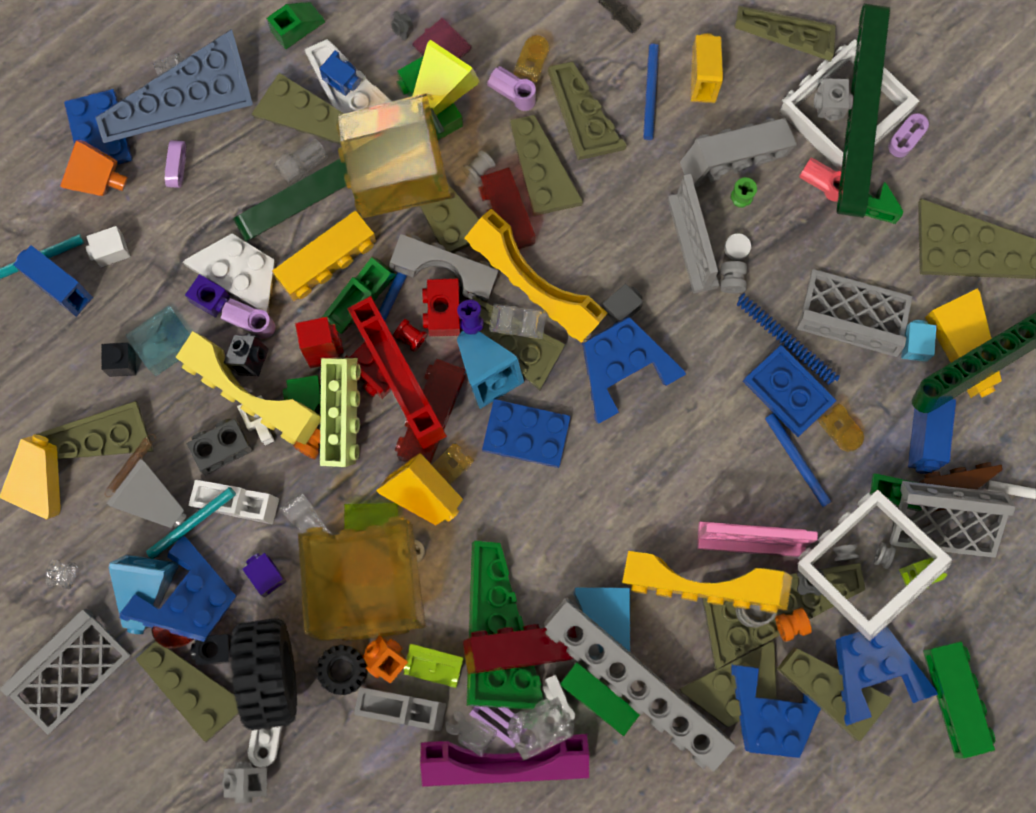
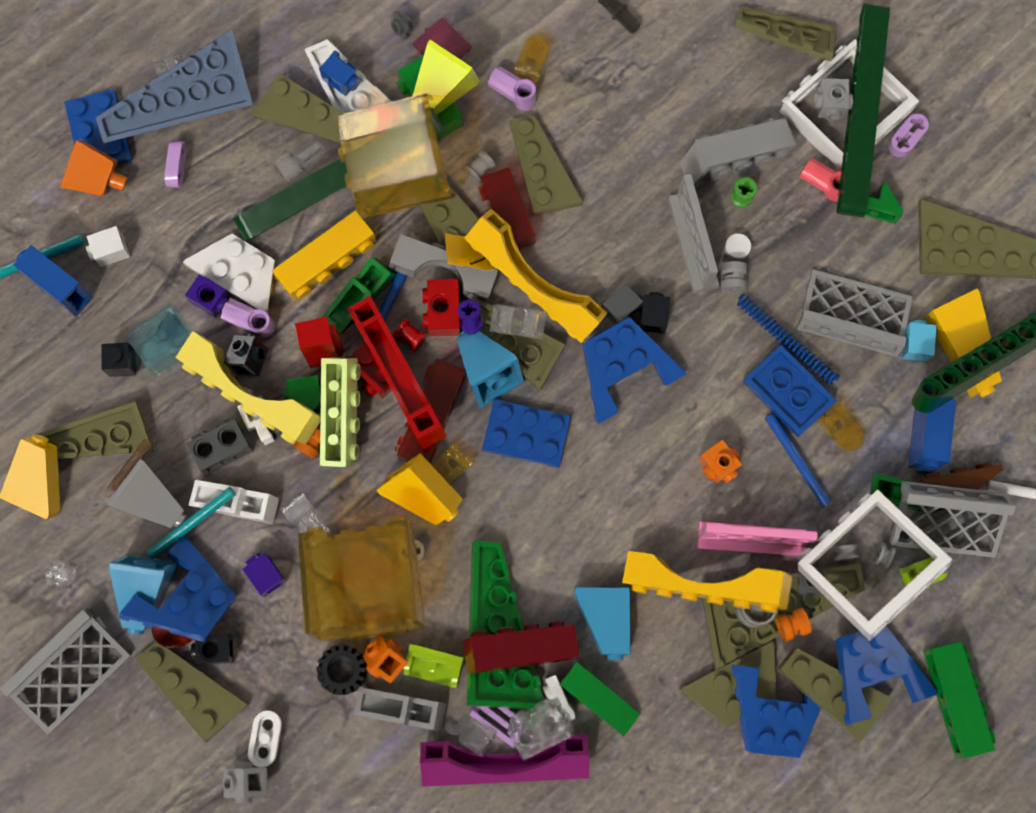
black tyre [230,618,297,731] -> none
green slope [266,2,325,50] -> none
clear neon green tile [344,503,398,532] -> none
light grey brick [544,597,736,771] -> none
olive wing [547,62,627,161] -> none
blue bar [643,44,659,140] -> none
yellow slope [690,33,723,103] -> none
none -> yellow sticker [445,233,493,271]
none -> black brick [639,292,670,334]
none -> orange brick [698,439,742,484]

